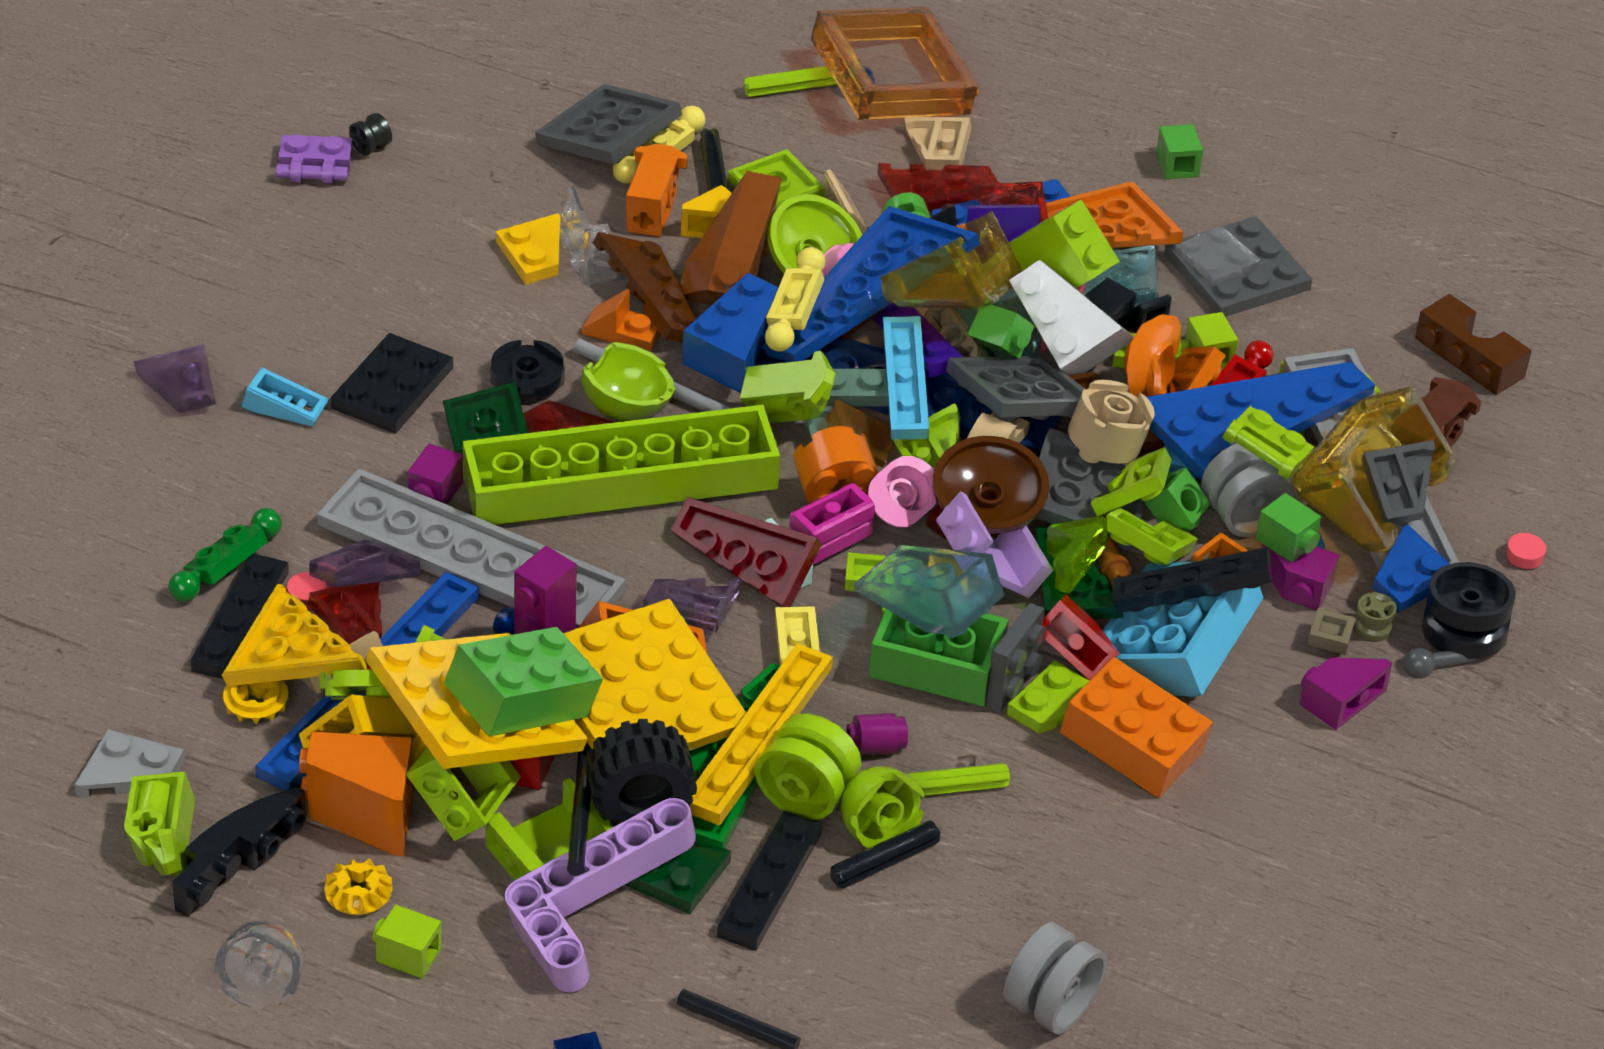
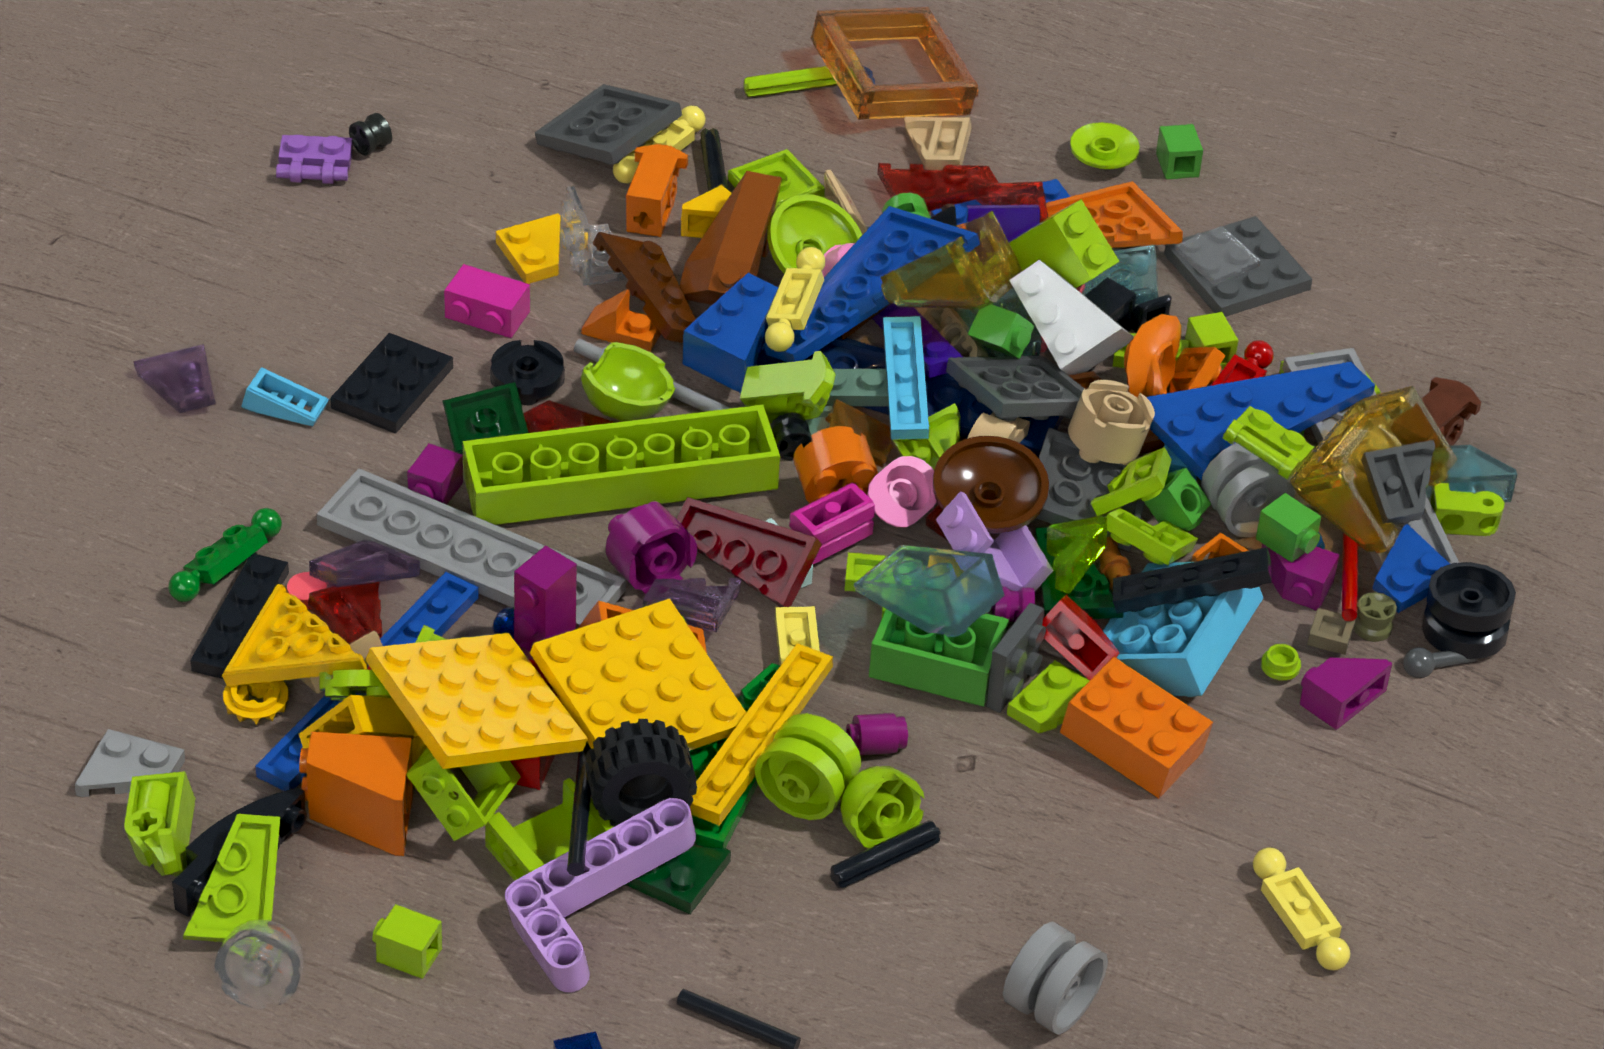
yellow gear [324,857,393,915] -> none
bright green brick [444,627,603,737] -> none
black plate [717,810,822,951] -> none
lime axle [905,763,1010,796] -> none
reddish brown arch [1415,293,1532,395] -> none
coral tile [1506,533,1546,569] -> none
none -> lime wing [183,814,280,946]
none -> dark pink brick [444,264,530,338]
none -> magenta brick [606,501,697,595]
none -> black wheel [770,412,812,461]
none -> magenta wheel [992,587,1035,622]
none -> lime dish [1070,122,1140,169]
none -> light yellow plate [1253,847,1350,971]
none -> lime plate [1261,644,1301,680]
none -> red bar [1342,520,1358,621]
none -> lime leg [1429,482,1505,536]
none -> clear light blue slope [1430,445,1518,502]

